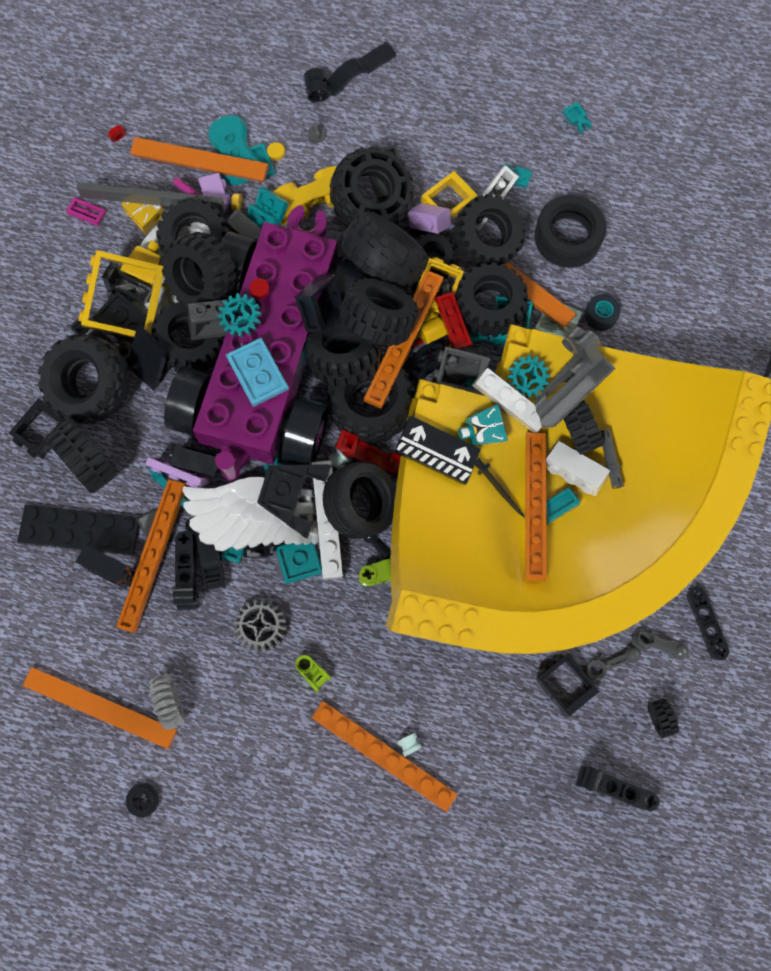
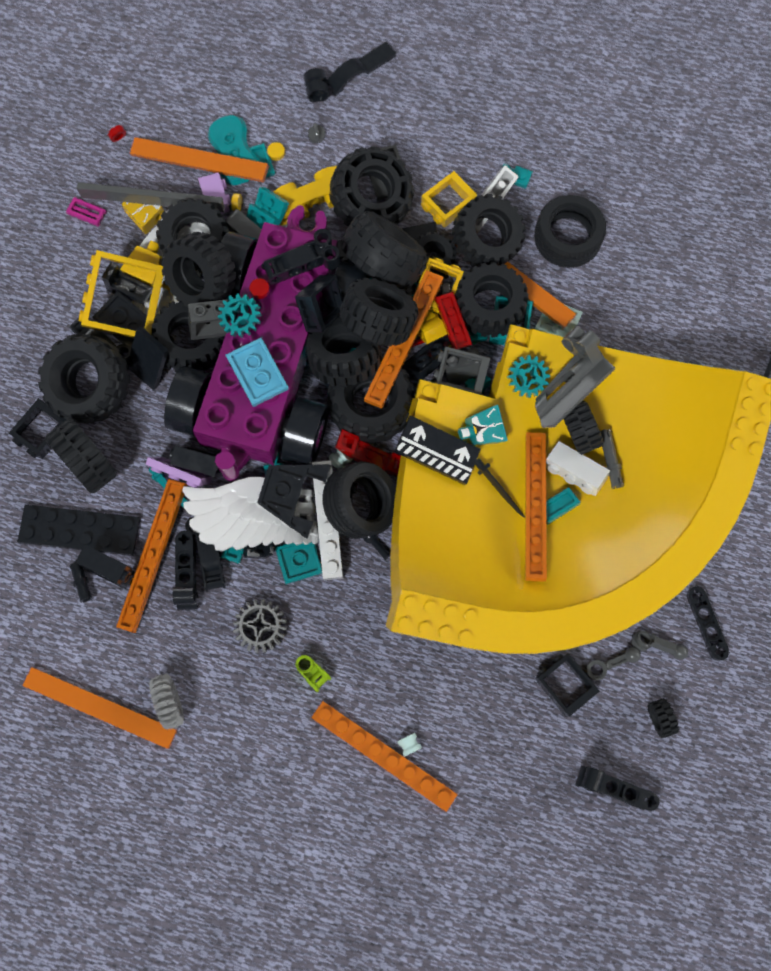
black gear [126,783,159,818] -> none
dark grey tile [137,510,156,536] -> none
dark pink tile [173,177,201,195] -> none
lime piece [359,559,391,587] -> none
lavender brick [408,204,451,234] -> none
white brick [472,368,542,433] -> none
teal plate [562,102,592,134] -> none
black wheel [585,294,620,331] -> none
none -> black pin [69,562,93,603]
none -> black piece [261,229,340,285]

